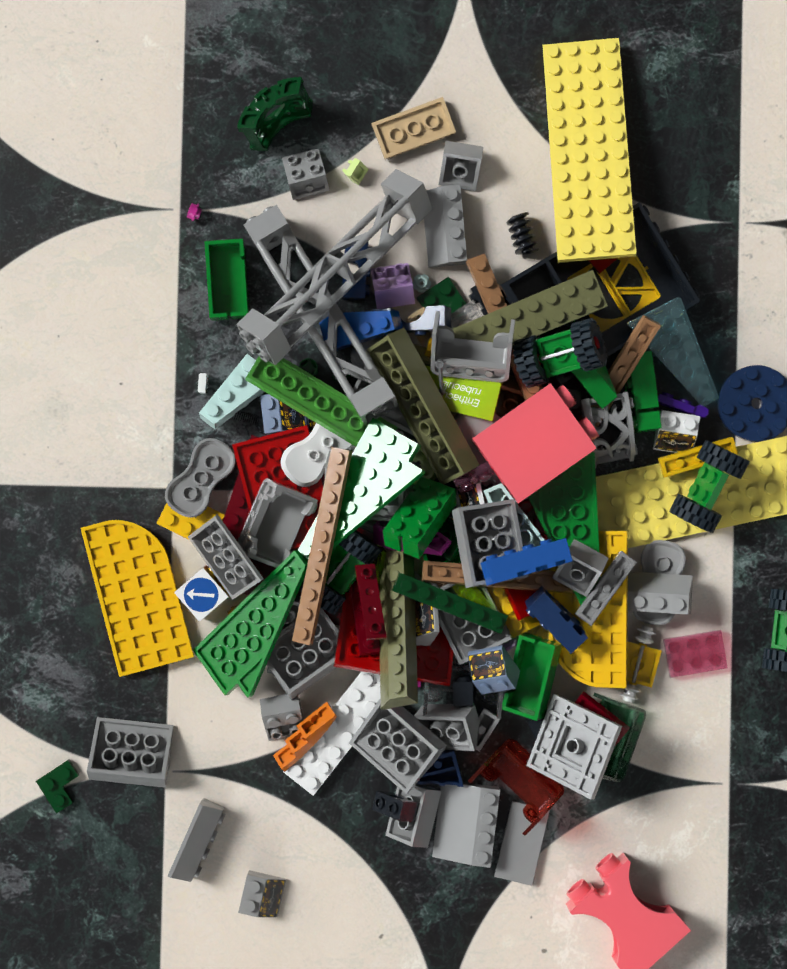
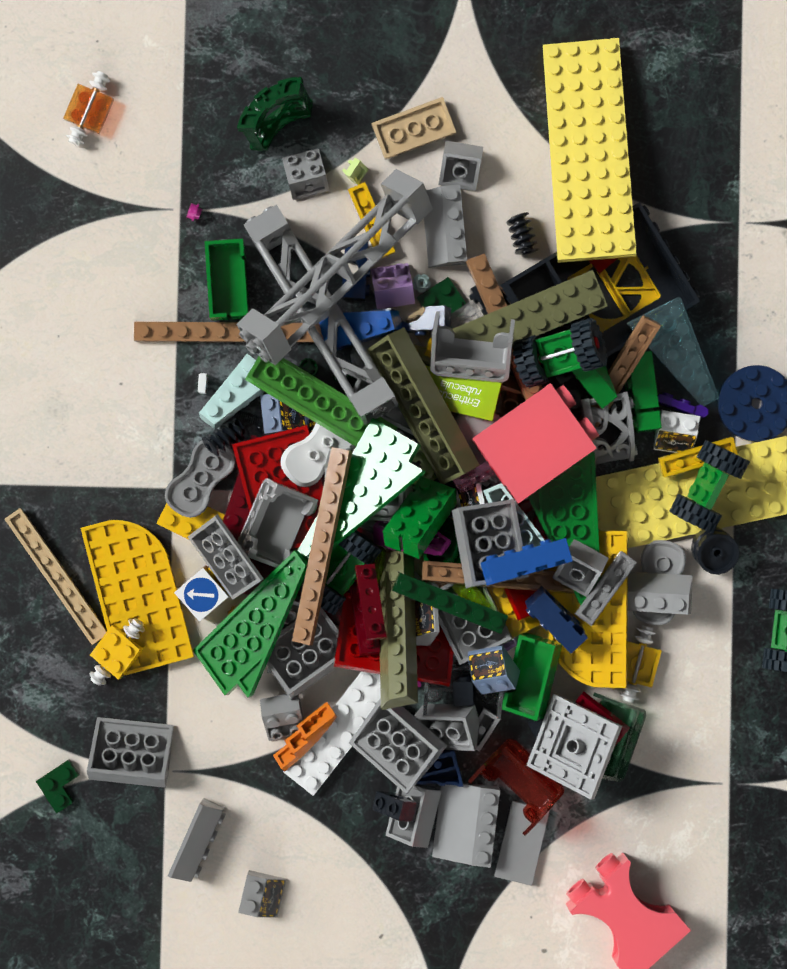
dark grey hinge [436,359,446,395] -> none
clear pink plate [663,630,728,678] -> none
none -> tan plate [5,508,107,645]
none -> clear orange plate [63,71,114,146]
none -> yellow plate [90,618,145,685]
none -> medium nougat plate [134,322,324,343]
none -> black piece [202,418,245,457]
none -> yellow plate [348,182,395,259]
none -> black wheel [691,527,740,575]

